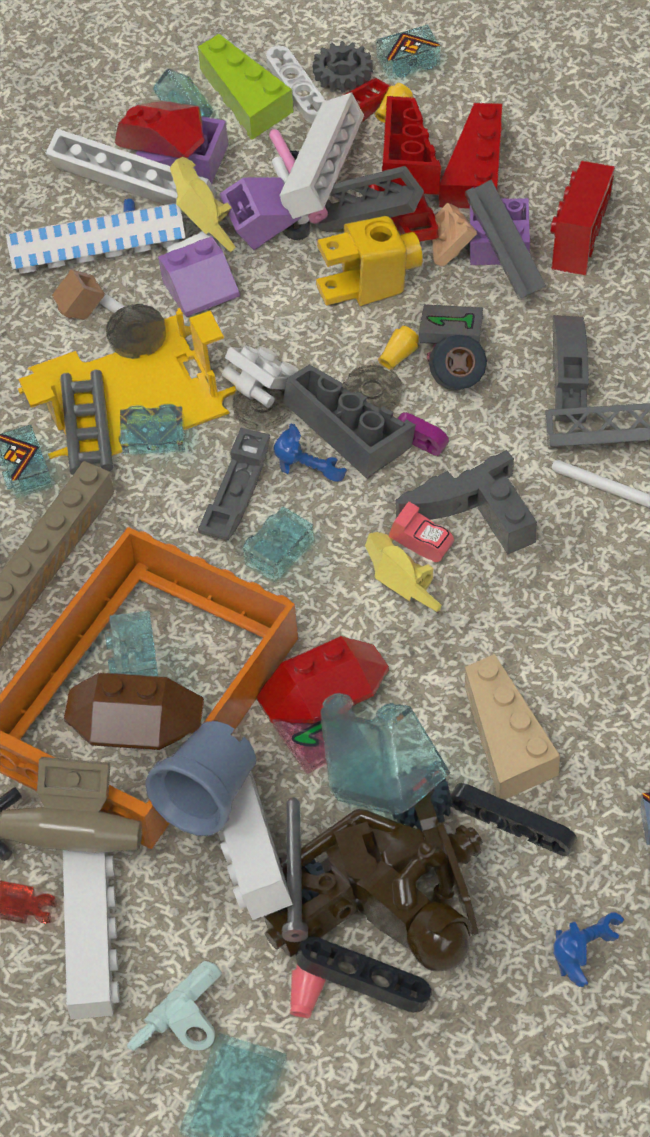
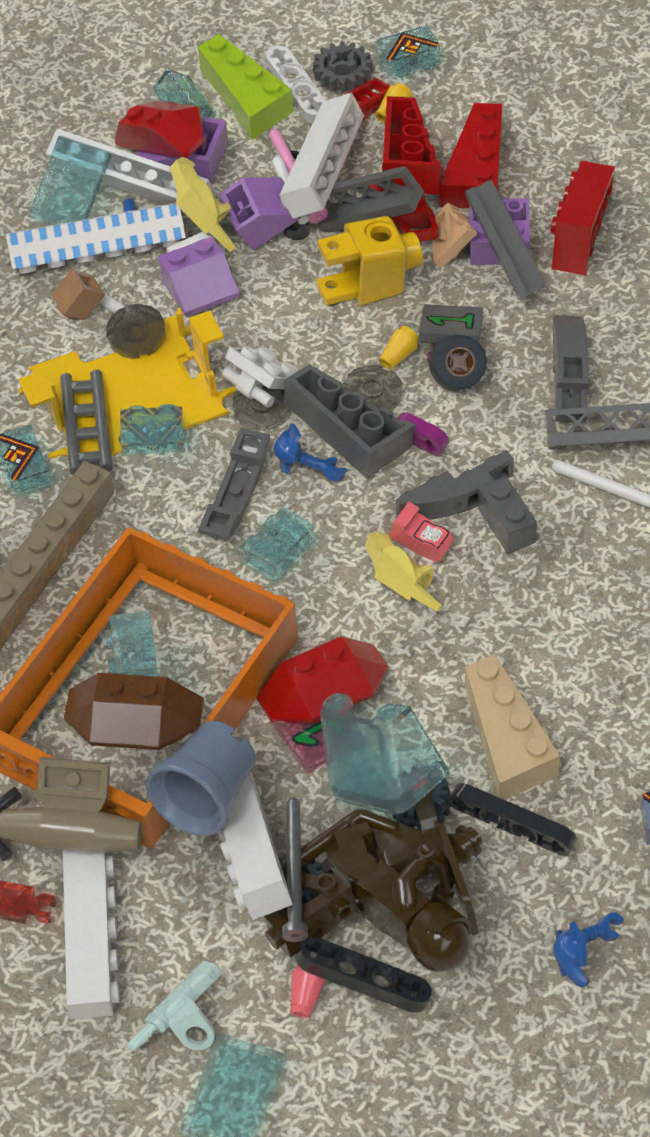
none -> clear light blue tile [28,136,112,225]

